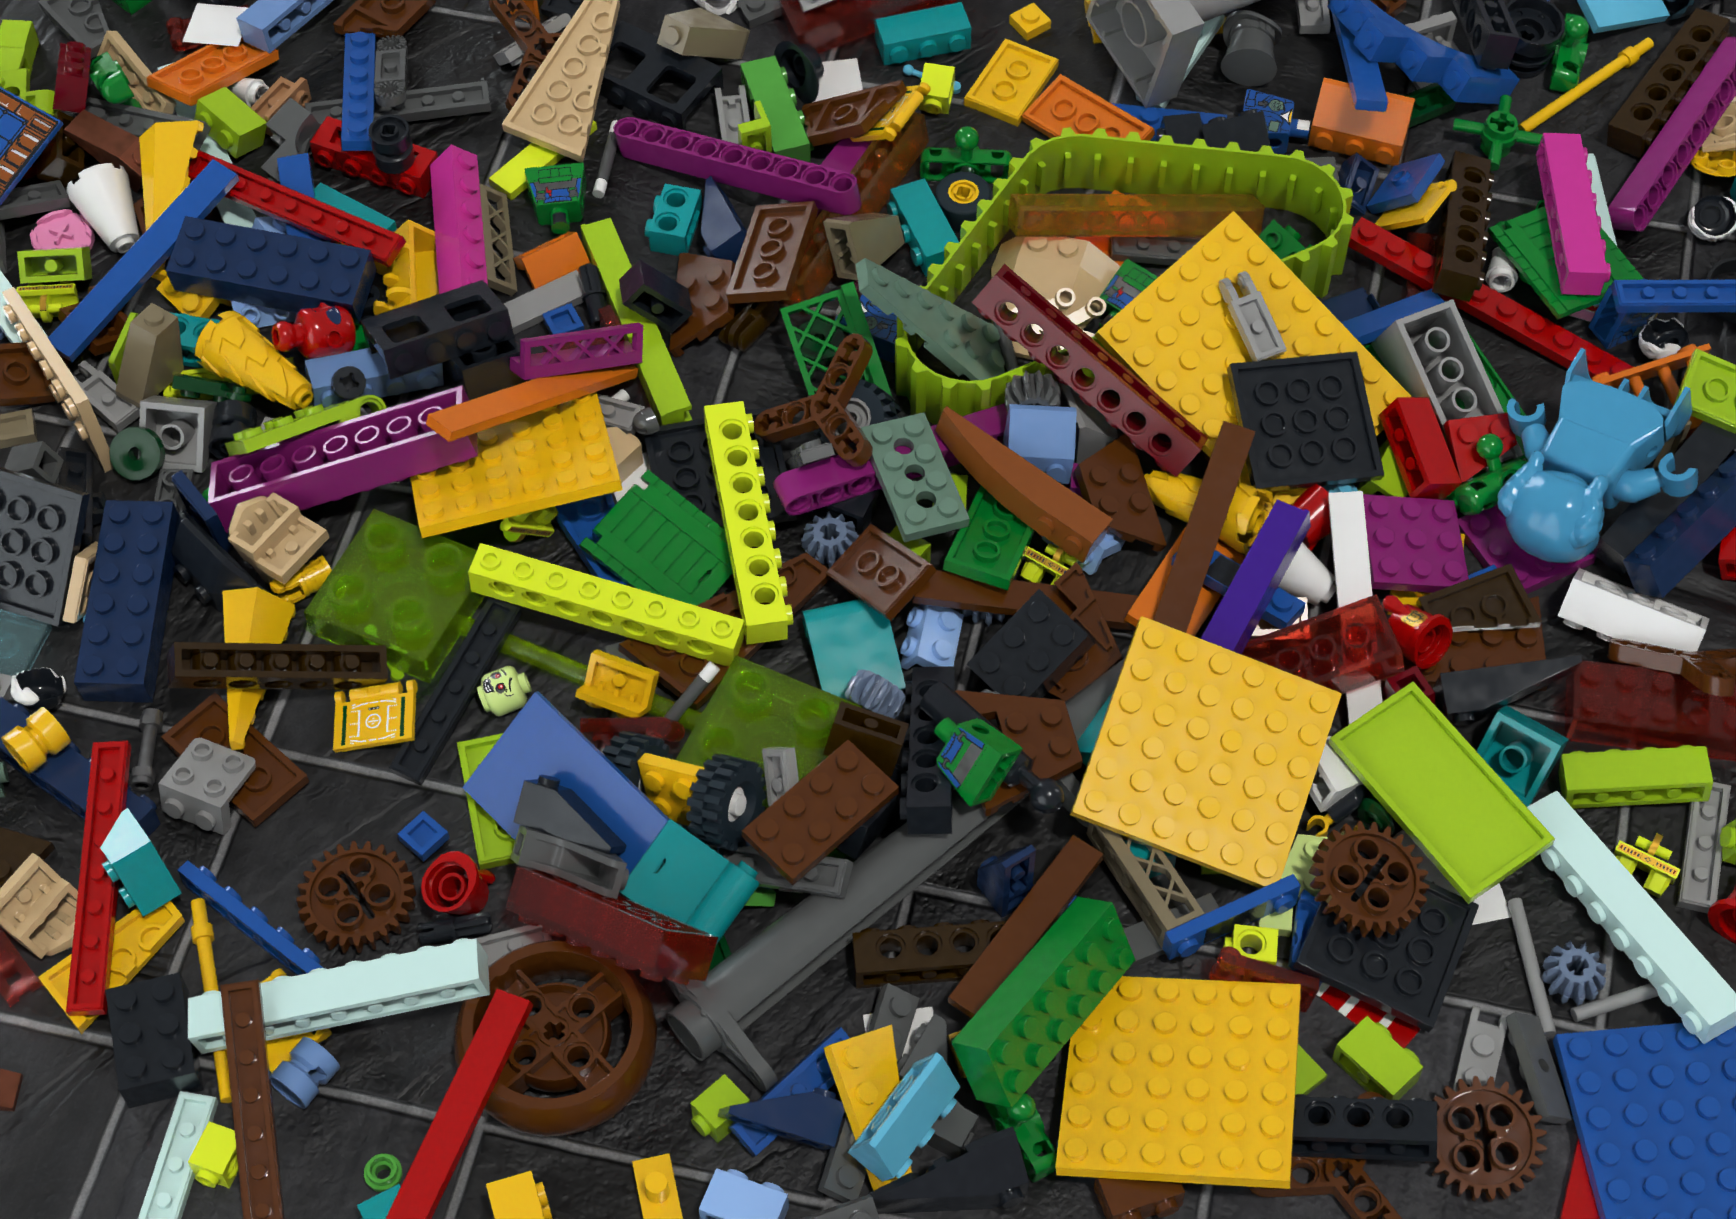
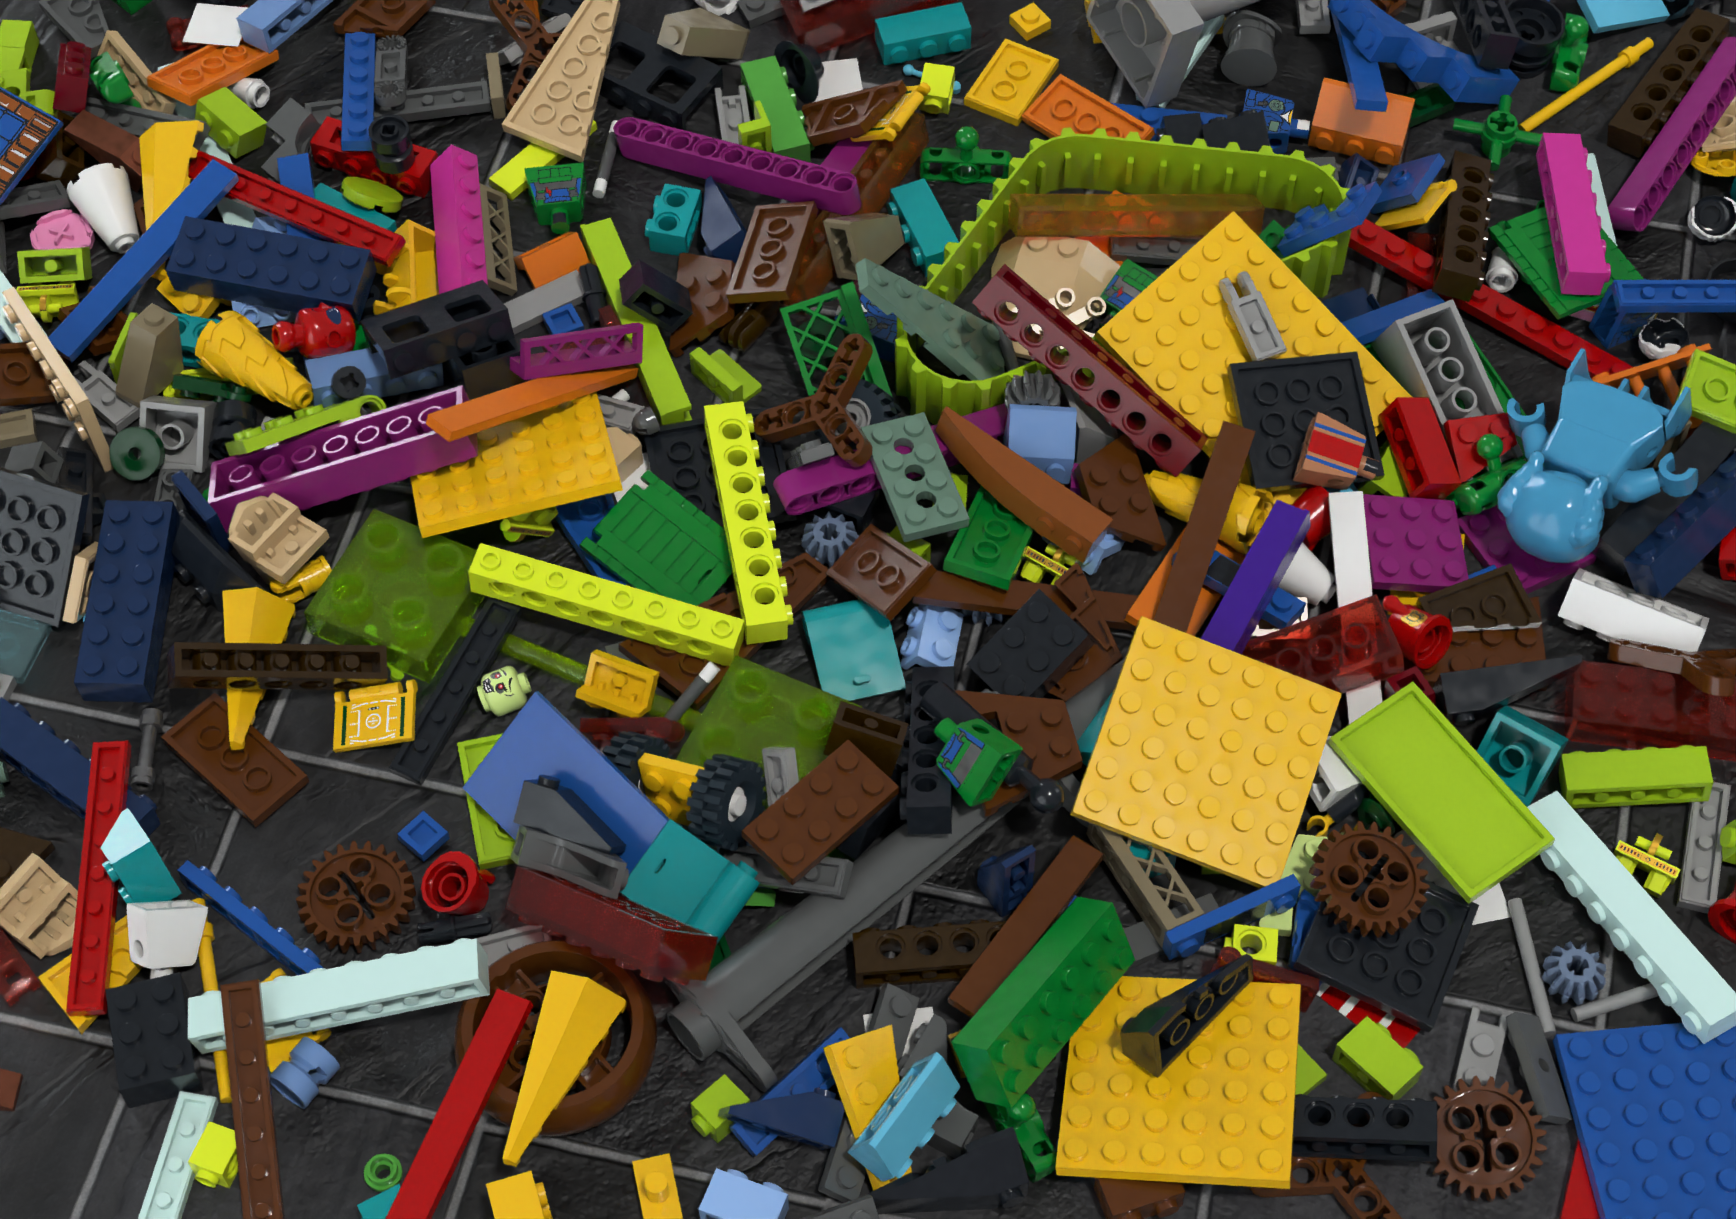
yellow wheel [1,707,71,774] -> none
black hair [10,667,67,712] -> none
light grey bracket [158,738,256,835] -> none
medium nougat bracket [250,76,312,136] -> none
sand blue gear [844,670,906,719] -> none
black wheel [935,171,991,232] -> none
none -> white torso [127,900,208,979]
none -> lime tile [340,177,403,213]
none -> dark tan tile [486,52,506,119]
none -> yellow wedge [502,970,627,1167]
none -> lime panel [689,347,762,403]
none -> black wedge [1120,954,1254,1078]
none -> blue plate [1277,181,1382,257]
none -> torso [1293,412,1380,490]

